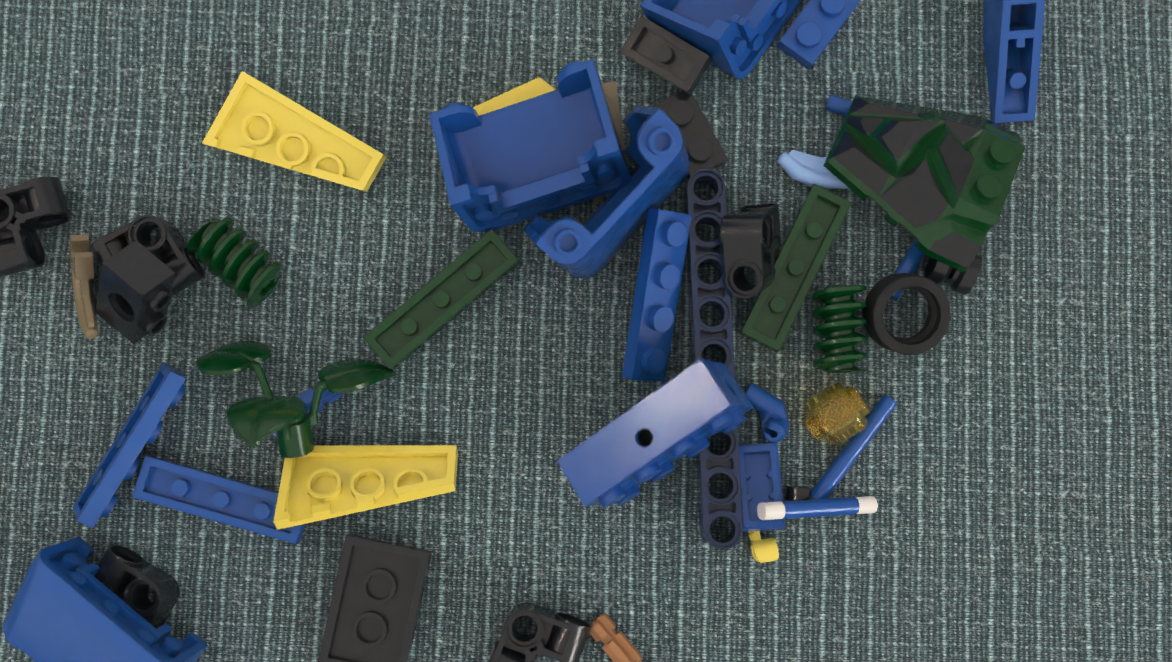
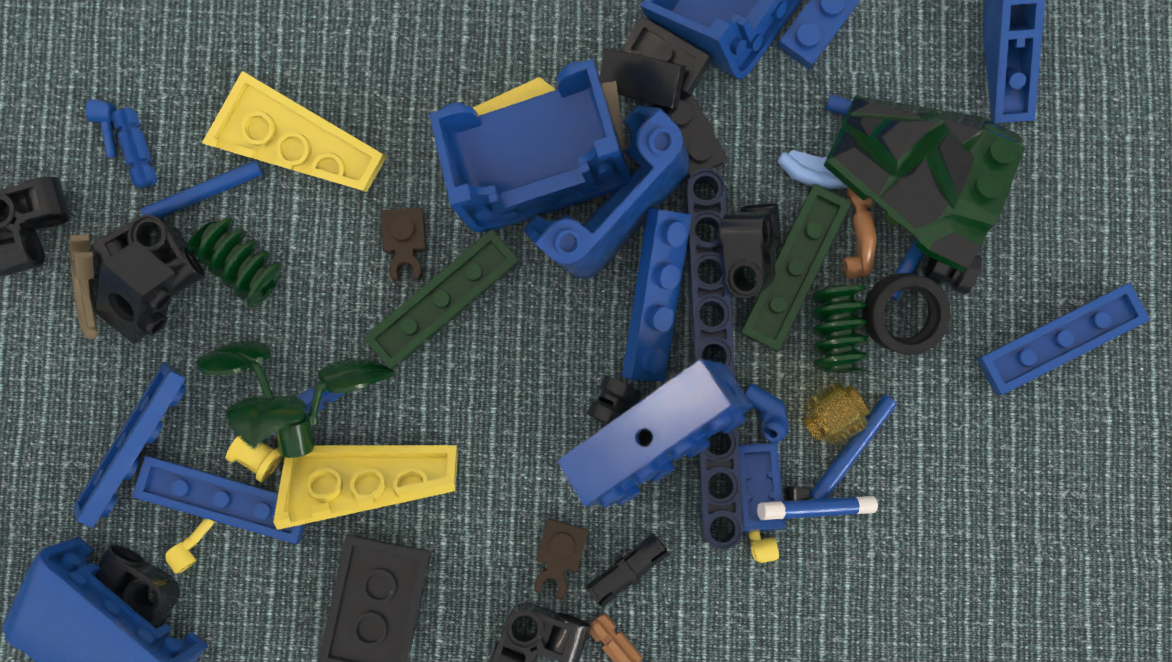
none -> blue hand [86,99,118,158]
none -> blue axle [112,108,157,188]
none -> blue bar [141,159,264,218]
none -> light yellow hand [165,518,215,573]
none -> light yellow bush [225,436,283,483]
none -> dark brown plate [381,207,427,282]
none -> dark brown plate [534,518,589,599]
none -> black pin [586,533,670,608]
none -> black wheel [587,375,643,424]
none -> black tile [600,48,686,108]
none -> medium nougat arm [842,188,877,279]
none -> blue plate [976,283,1150,396]

